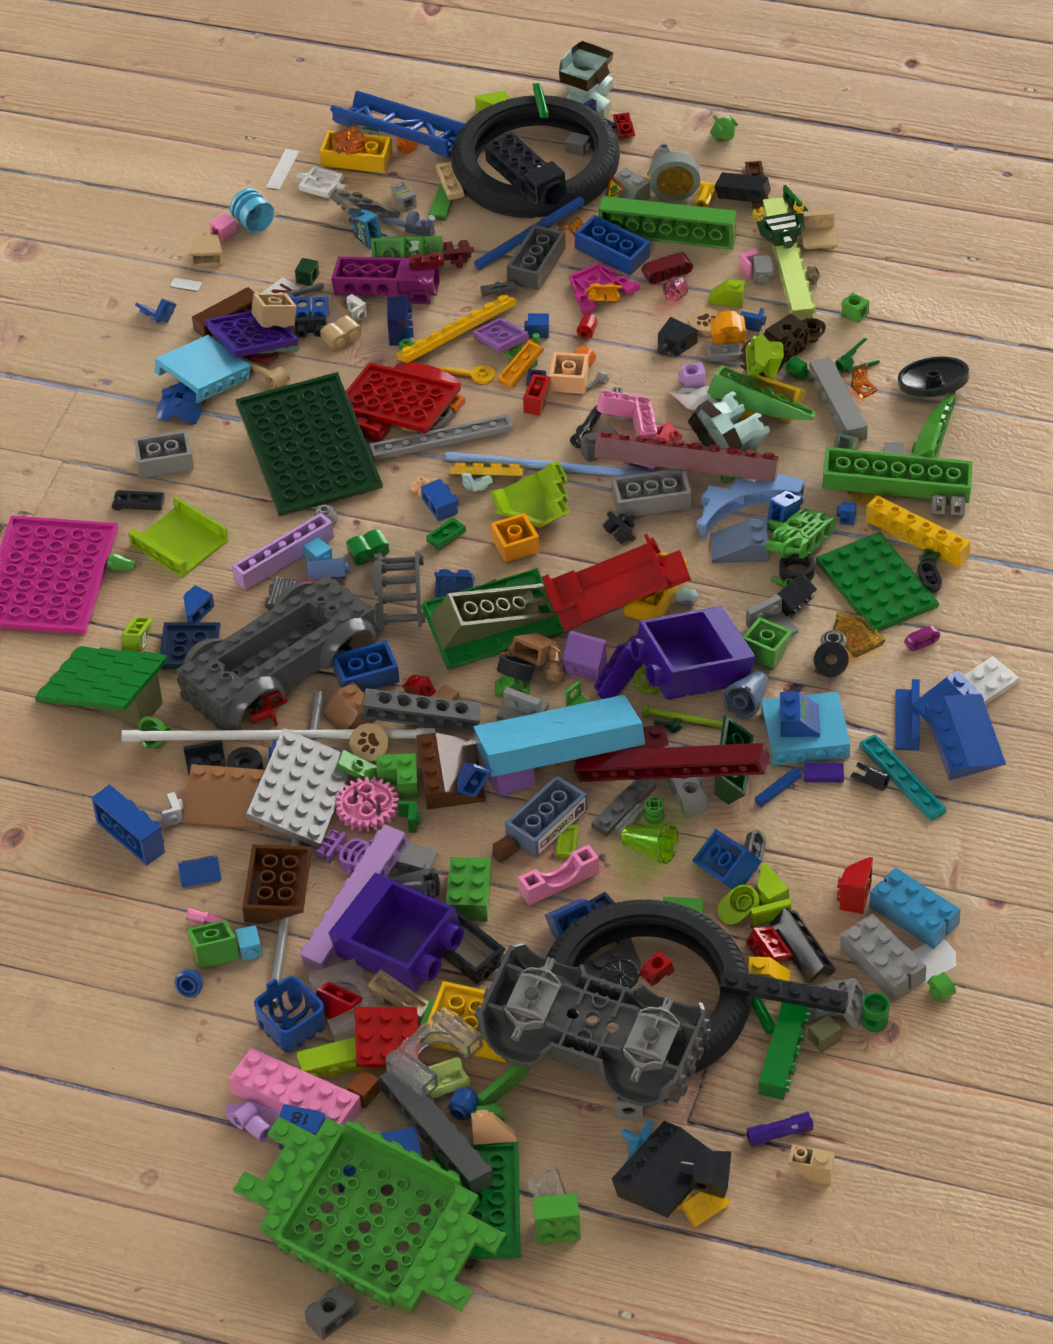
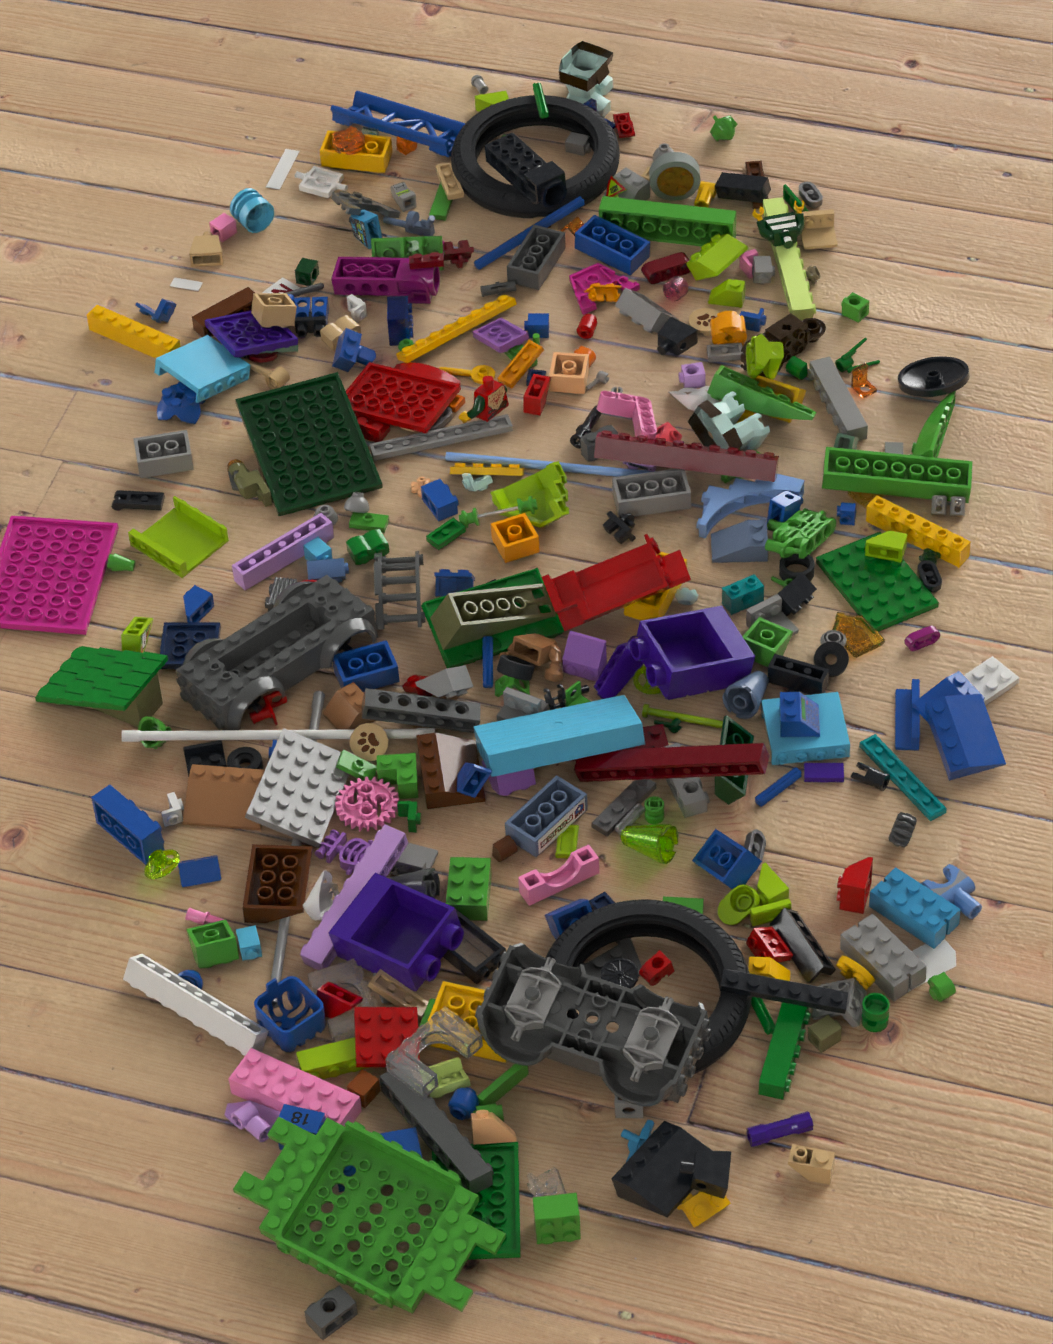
none -> yellow brick [87,305,181,359]
none -> white brick [123,954,269,1056]
none -> clear neon green piece [144,849,180,879]
none -> olive plate [227,459,272,507]
none -> white piece [303,870,340,921]
none -> blue brick [332,328,376,372]
none -> light grey brick [344,492,369,513]
none -> bright green plate [349,512,389,533]
none -> light grey slope [415,665,473,699]
none -> torso [458,376,509,423]
none -> bright green axle [459,496,538,528]
none -> light grey pin [471,75,489,94]
none -> blue axle [482,636,493,688]
none -> black piece [543,684,589,710]
none -> light grey slope [615,288,679,334]
none -> lime slope [686,234,748,281]
none -> teal brick [722,574,764,615]
none -> black brick [768,654,829,695]
none -> flat silver plate [799,182,823,208]
none -> yellow tile [836,955,875,991]
none -> lime slope [865,531,907,562]
none -> dark grey gear [889,812,917,847]
none -> medium blue connector [921,864,982,919]

